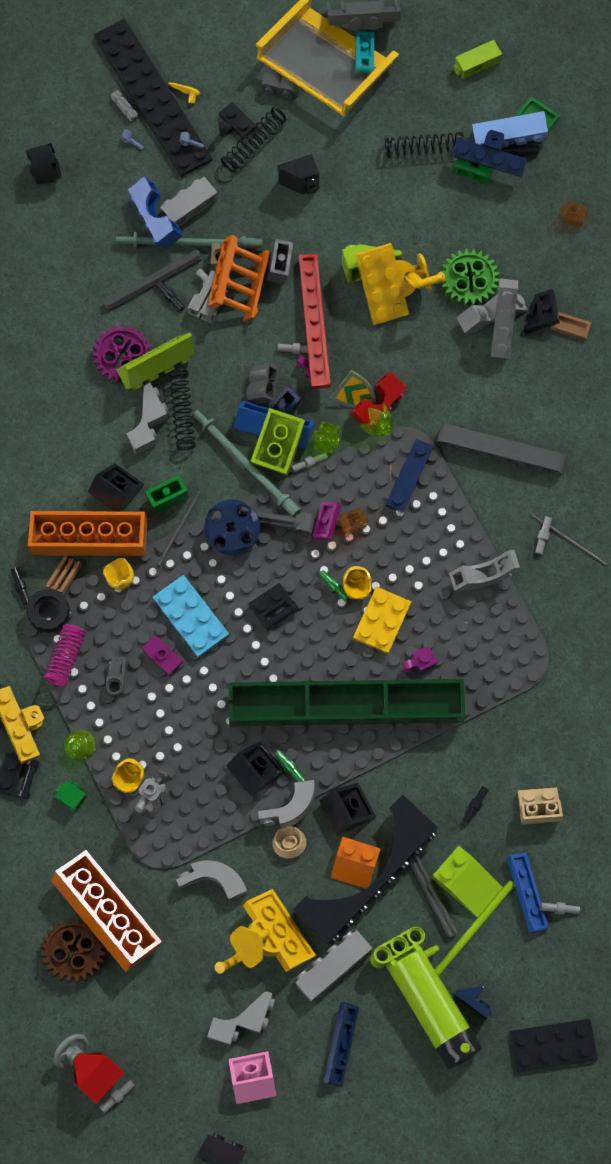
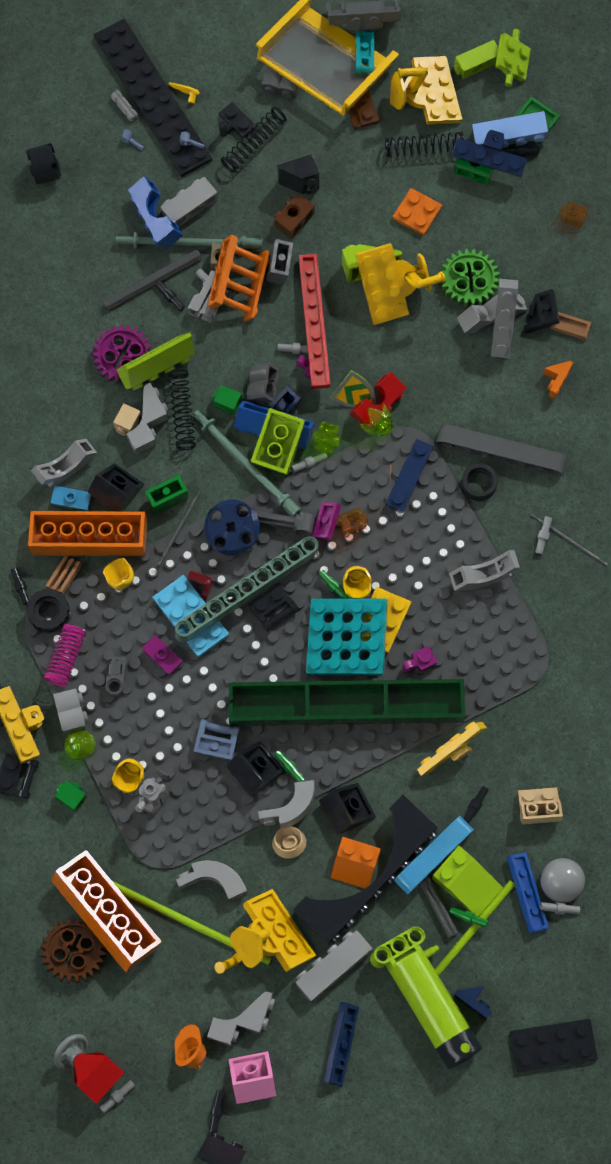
none -> light grey arch [31,439,97,487]
none -> dark azure plate [51,486,92,511]
none -> light grey brick [53,688,89,734]
none -> lime piece [111,880,272,965]
none -> tan brick [113,403,141,436]
none -> orange piece [174,1024,206,1069]
none -> sand green beam [175,537,318,643]
none -> dark red tile [187,570,216,599]
none -> sand blue plate [193,719,240,761]
none -> black bar [209,1090,224,1133]
none -> green brick [212,385,242,416]
none -> reddish brown brick [274,193,315,239]
none -> teal piece [306,599,388,676]
none -> reddish brown plate [344,89,379,130]
none -> yellow plate [390,56,463,125]
none -> orange plate [392,188,442,236]
none -> dark azure beam [394,816,474,895]
none -> yellow plate [417,722,487,776]
none -> green bar [449,907,489,928]
none -> black tyre [461,463,498,501]
none -> lime plate [495,29,531,87]
none -> light grey piece [540,858,585,903]
none -> orange slope [543,361,573,399]

